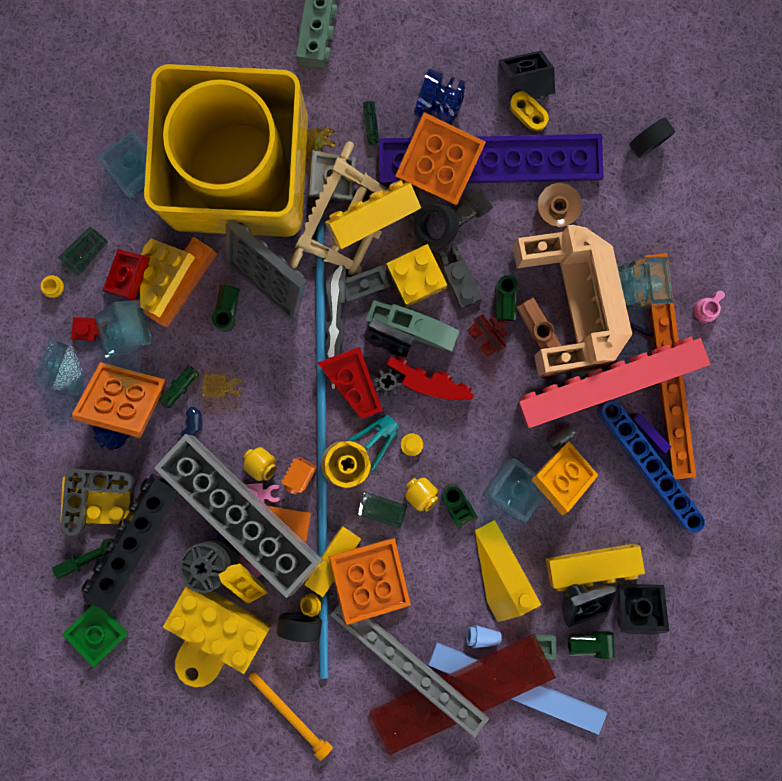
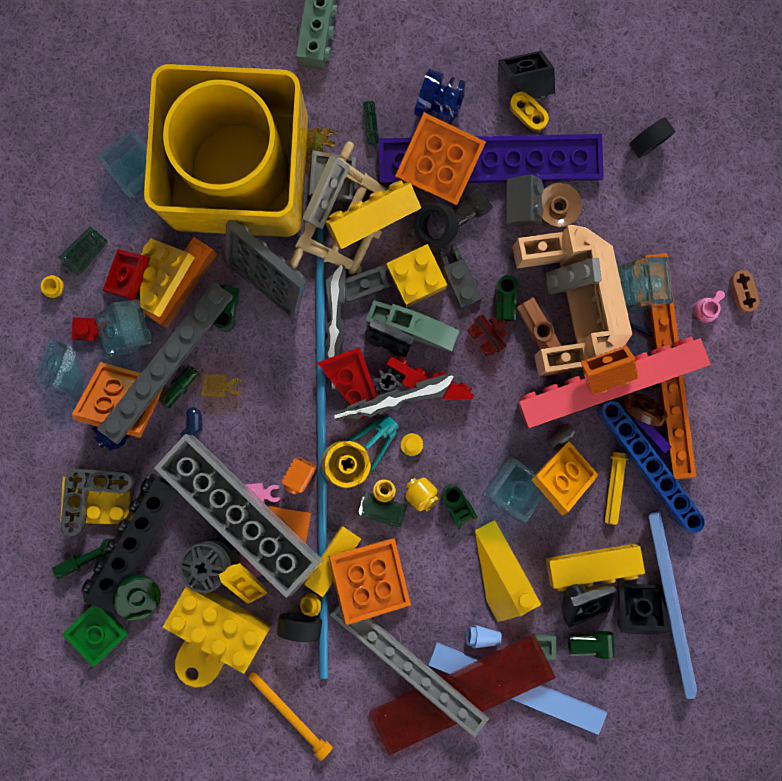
yellow head [243,447,277,481] -> none
none -> dark grey plate [97,282,233,444]
none -> dark green tile [113,575,161,621]
none -> light grey plate [302,155,350,230]
none -> dark grey sword [334,373,454,421]
none -> yellow plate [373,480,396,502]
none -> dark grey brick [507,174,544,227]
none -> light grey plate [546,258,602,295]
none -> orange brick [581,345,639,395]
none -> yellow axle [604,452,629,525]
none -> reddish brown tile [622,393,668,426]
none -> light blue tile [648,511,697,699]
none -> nougat beam [729,270,760,313]

